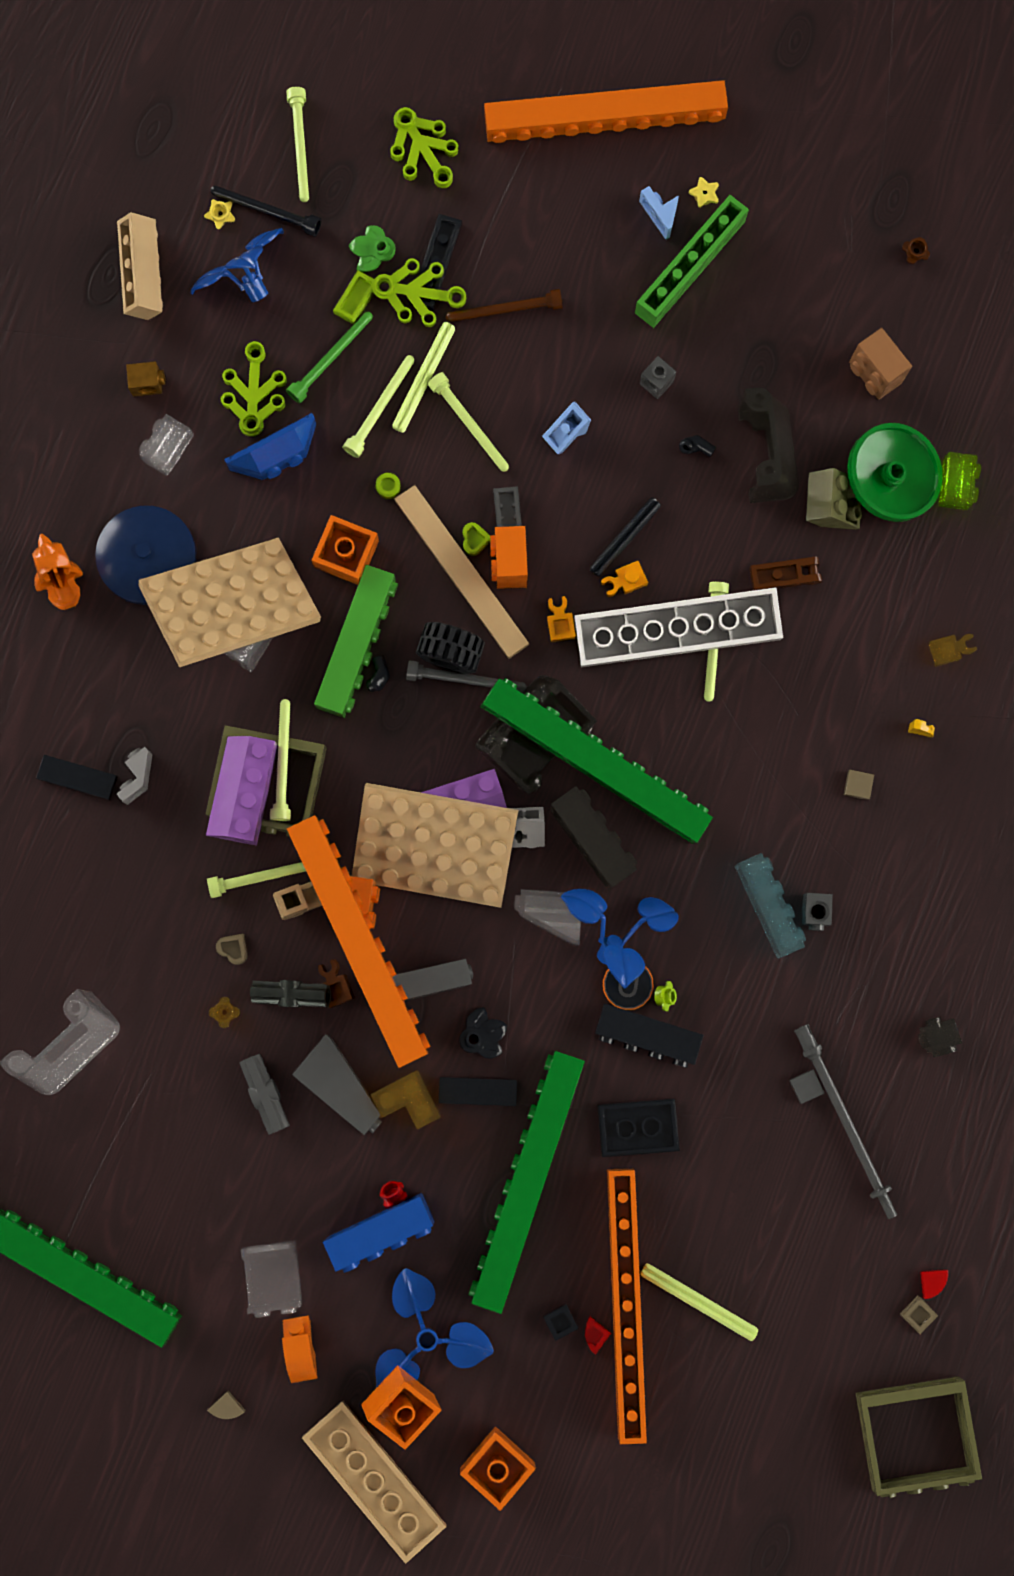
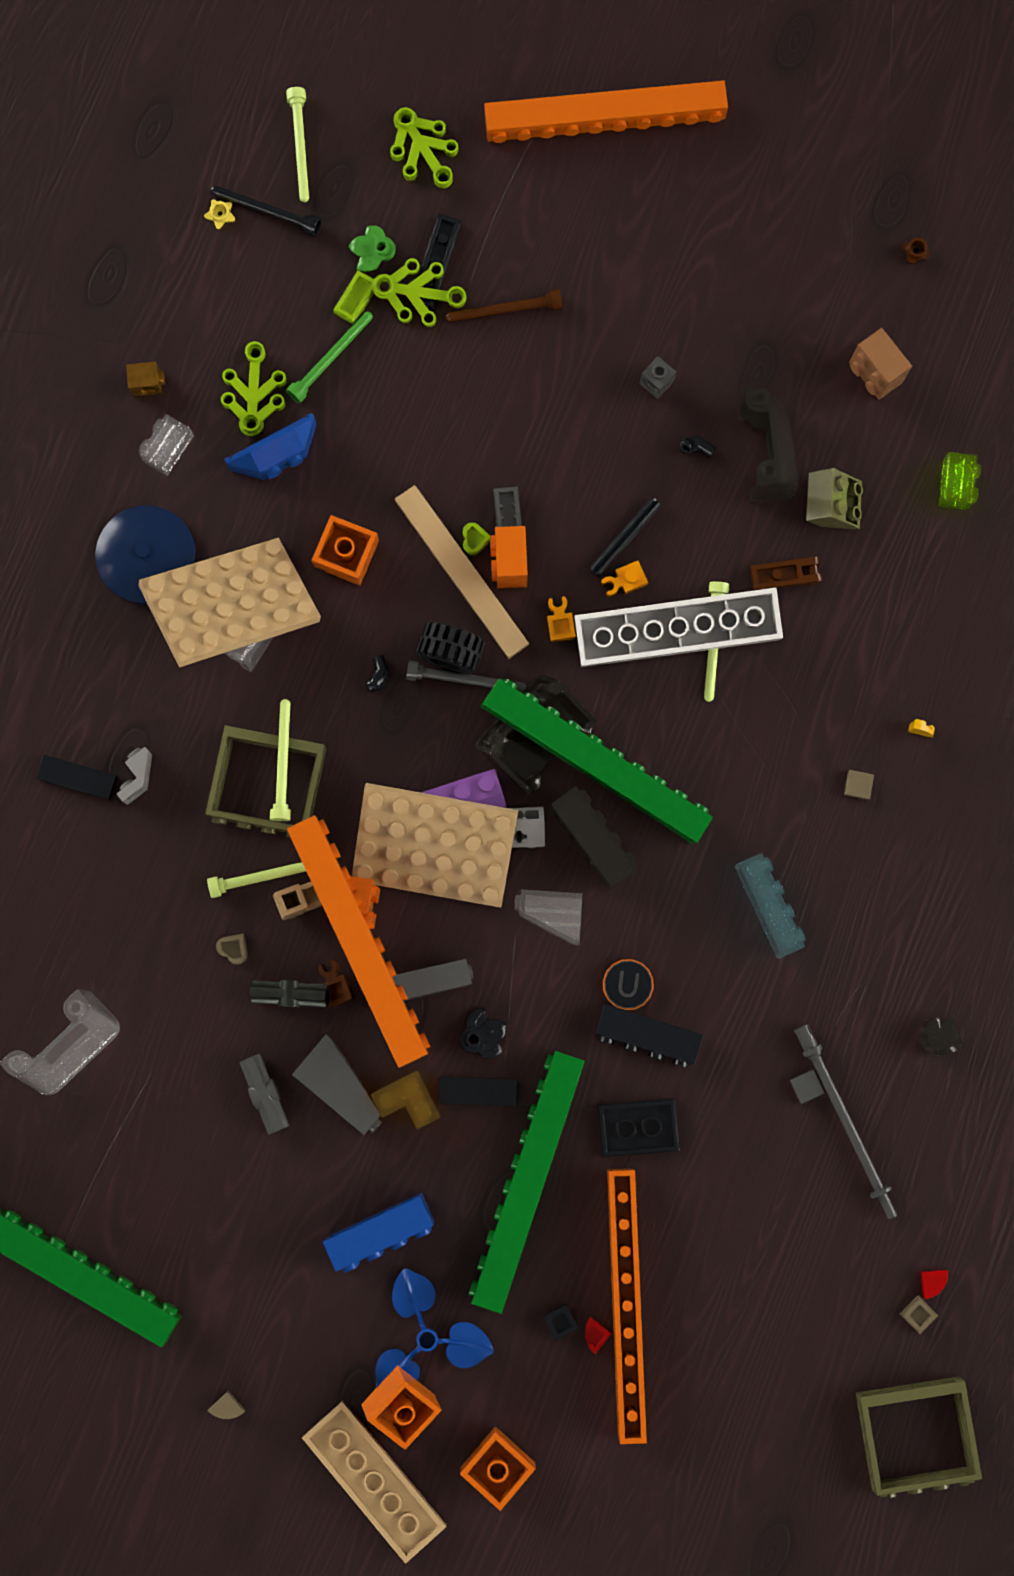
orange head [32,534,83,610] -> none
tan brick [117,212,163,320] -> none
blue plant [190,228,284,302] -> none
medium lavender slope [206,736,278,846] -> none
clear yellow plate [209,997,240,1028] -> none
clear panel [241,1240,303,1317] -> none
orange brick [282,1315,317,1383] -> none
bright green brick [314,565,398,718] -> none
yellowish green piece [342,355,414,458] -> none
lime tile [376,473,401,499] -> none
red plate [380,1181,408,1209] -> none
yellowish green axle [393,322,455,433] -> none
yellowish green piece [428,372,509,472] -> none
light blue slope [542,402,591,454] -> none
blue plant [560,889,679,989] -> none
bright green brick [635,195,749,328] -> none
light blue slope [639,186,679,240] -> none
yellowish green axle [641,1263,758,1341] -> none
lime plate [654,981,677,1011] -> none
light yellow plate [688,177,719,208] -> none
dark grey brick [802,893,833,931] -> none
green dish [847,423,943,522] -> none
clear yellow plate [929,634,977,667] -> none

